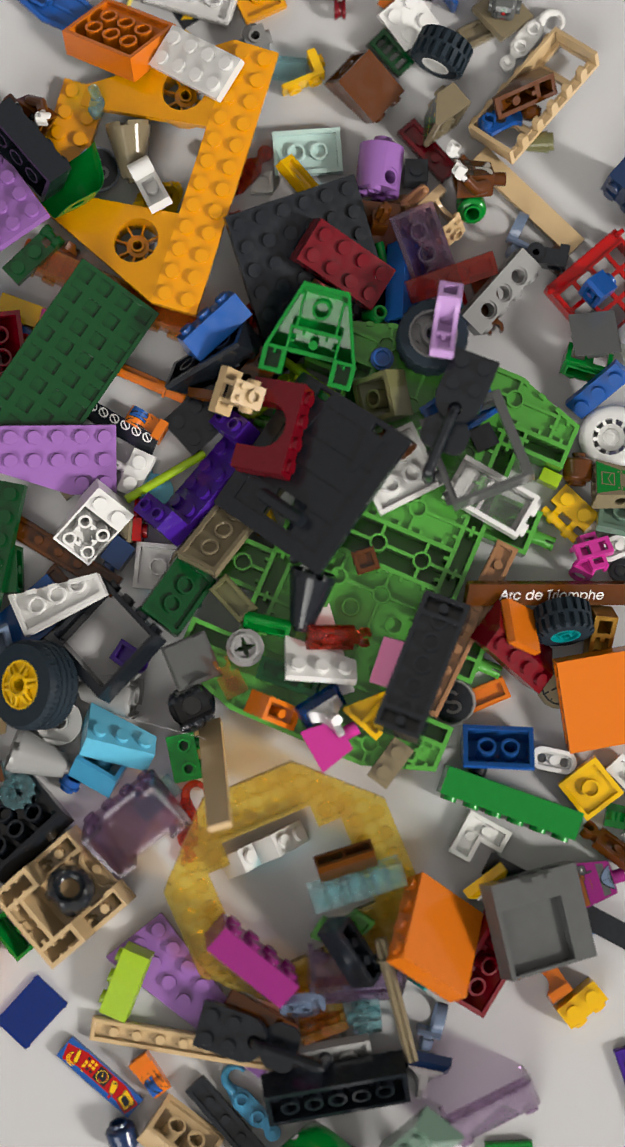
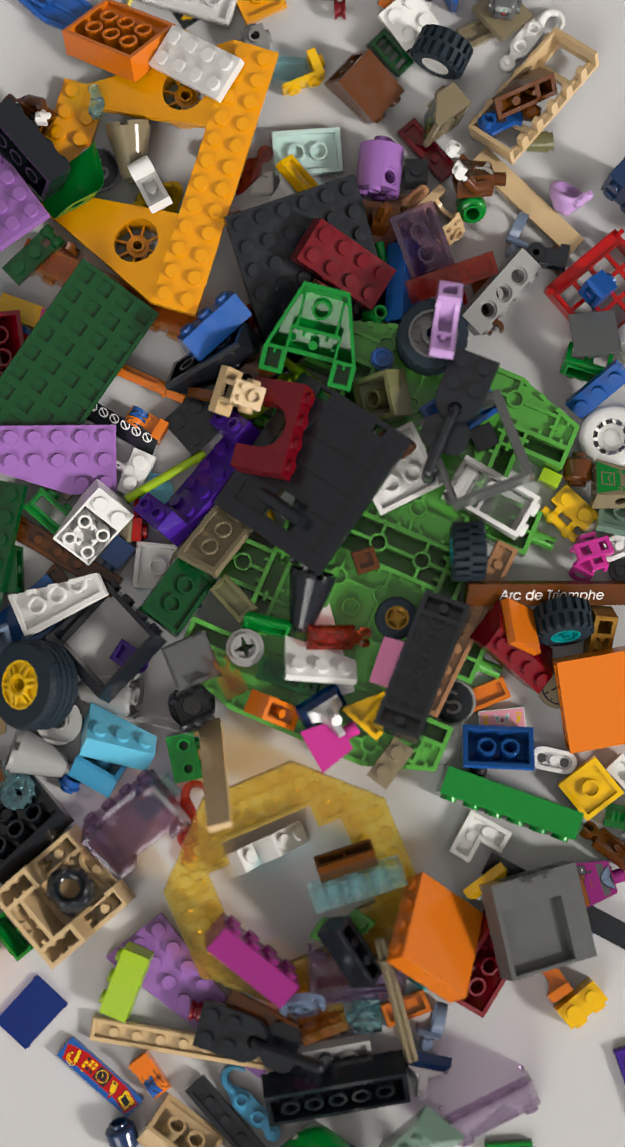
none -> green window [23,487,72,535]
none -> dark red bush [188,999,204,1022]
none -> black wheel [375,597,417,640]
none -> orange tile [379,988,432,1028]
none -> black wheel [449,521,488,582]
none -> bright pink tile [477,707,526,727]
none -> lavender hat [549,181,593,216]

